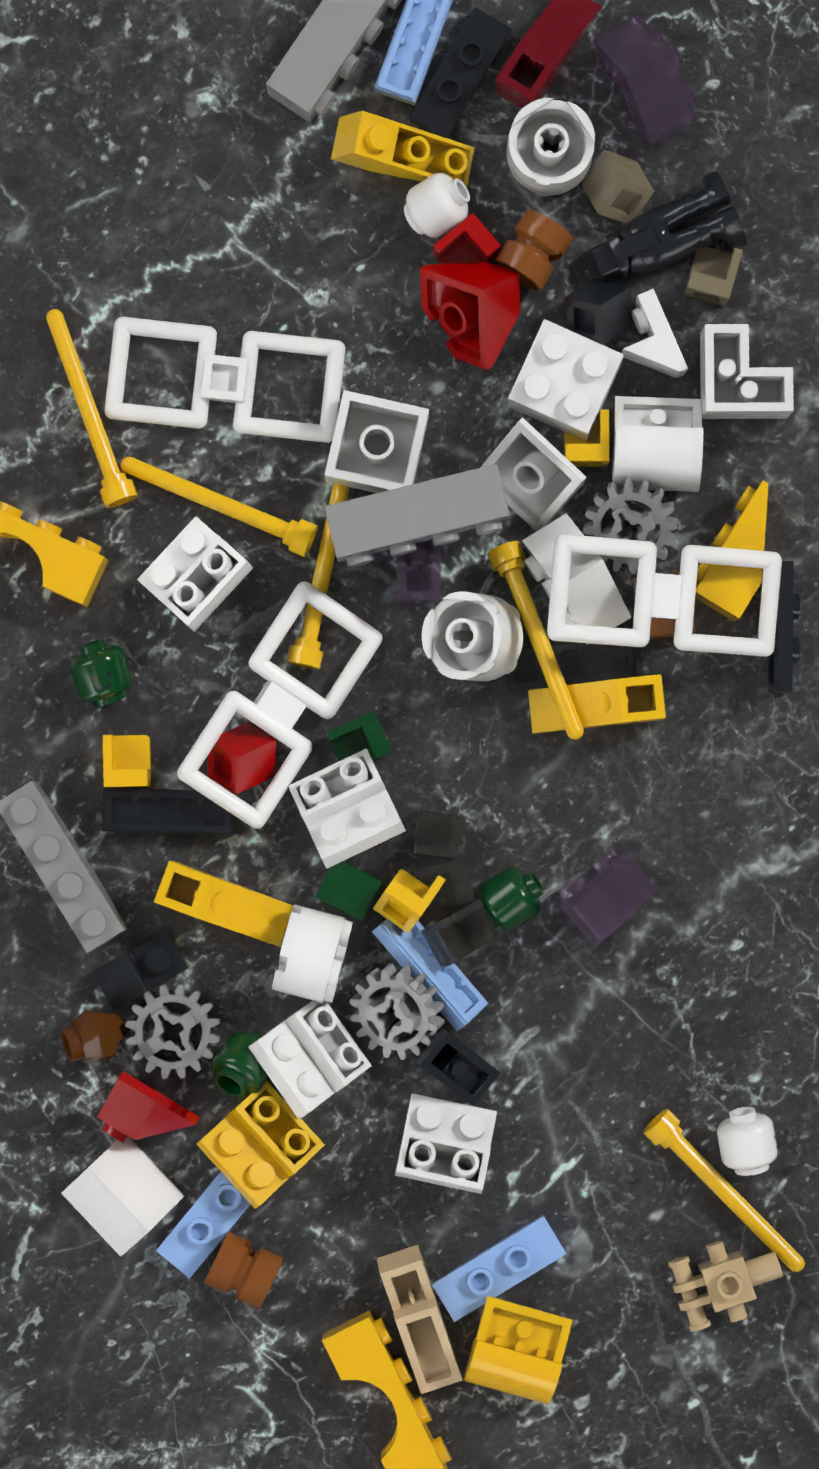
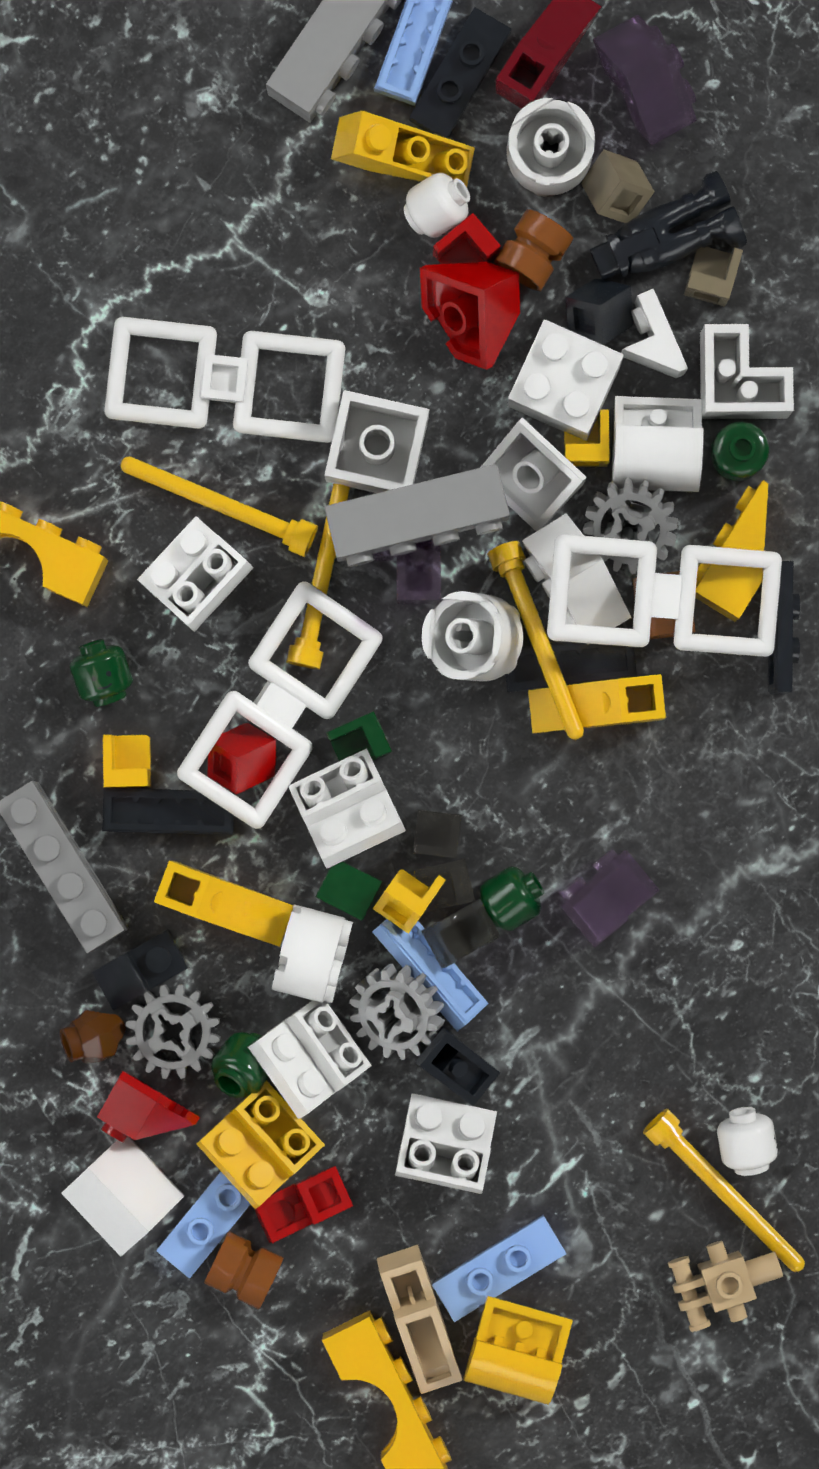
yellow piece [46,309,138,508] -> none
none -> red slope [253,1166,353,1243]
none -> dark green head [710,422,770,481]

